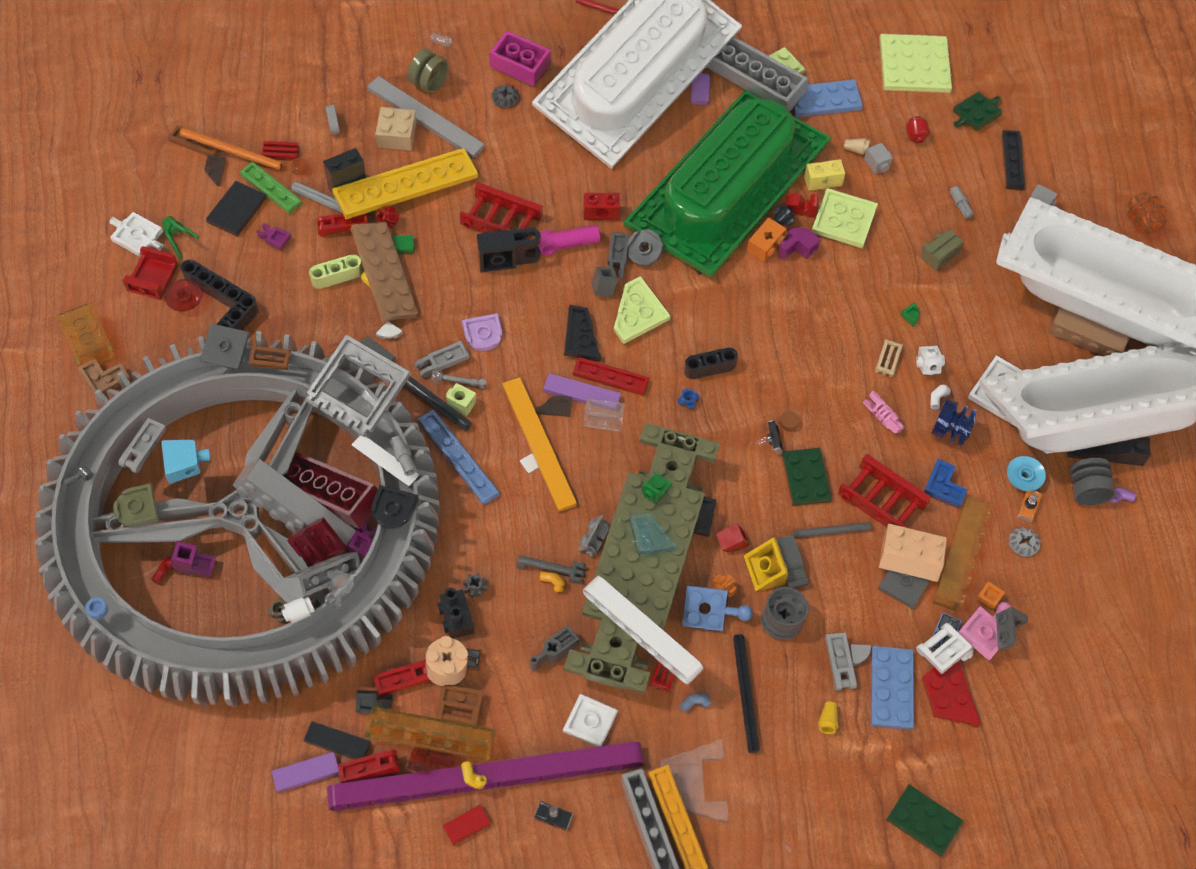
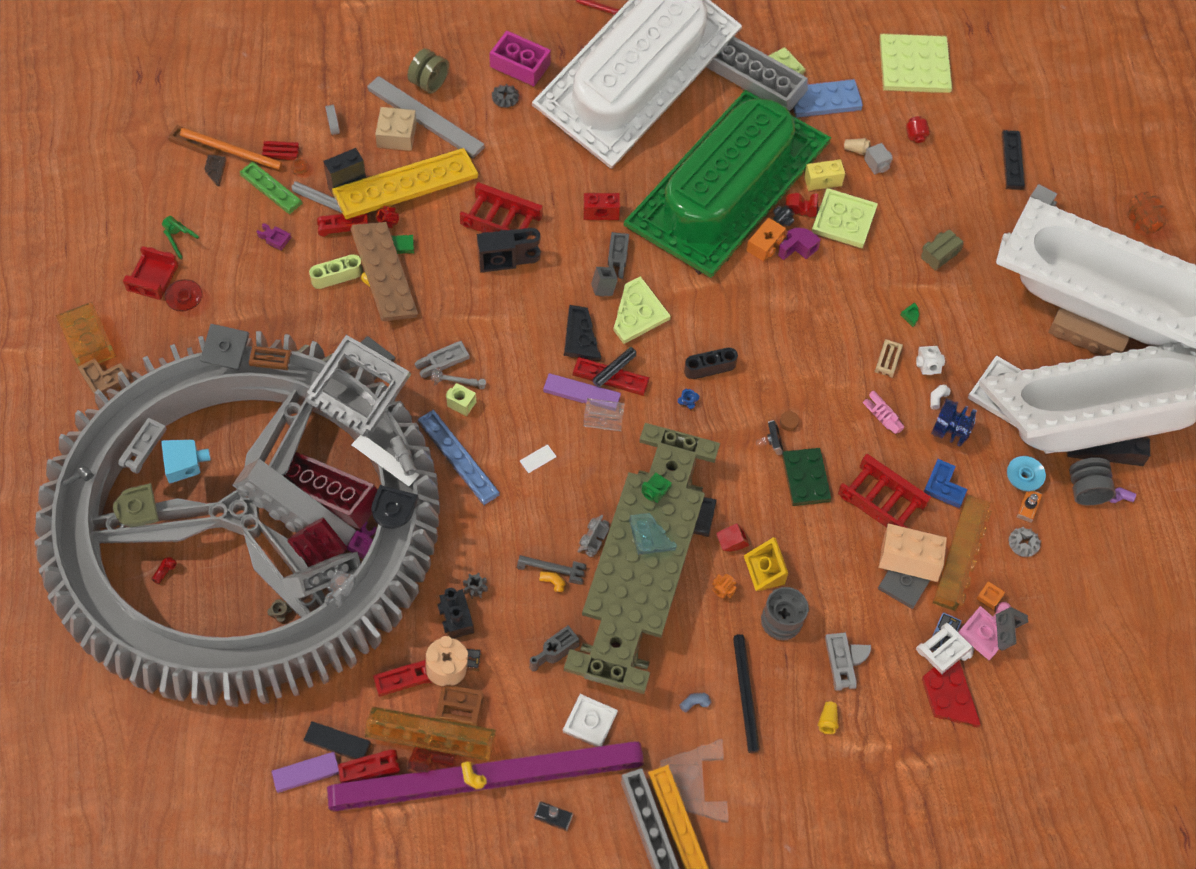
medium blue tile [85,597,108,620] -> none
white plate [110,212,164,257] -> none
magenta brick [171,541,216,578] -> none
black beam [181,260,258,331] -> none
black tile [206,181,266,236] -> none
white brick [281,596,315,624] -> none
black plate [356,690,393,713] -> none
white tile [376,321,402,340] -> none
black axle [404,376,472,431] -> none
clear pin [430,31,453,48] -> none
red tile [442,805,491,846] -> none
lavender tile [462,313,502,351] -> none
light orange tile [502,377,577,512] -> none
clear smoke tile [535,396,572,417] -> none
dark pink piece [539,225,600,255] -> none
white beam [582,576,703,684] -> none
dark grey plate [627,229,664,267] -> none
red tile [649,661,675,693] -> none
medium blue plate [682,585,753,631] -> none
medium lavender tile [691,74,710,105] -> none
dark grey piece [776,535,808,589] -> none
dark grey bar [793,522,872,538] -> none
medium blue plate [871,646,914,730] -> none
dark green plate [886,784,964,857] -> none
light grey axle [949,186,974,219] -> none
dark green plate [953,91,1002,131] -> none
none -> black axle [593,347,637,387]

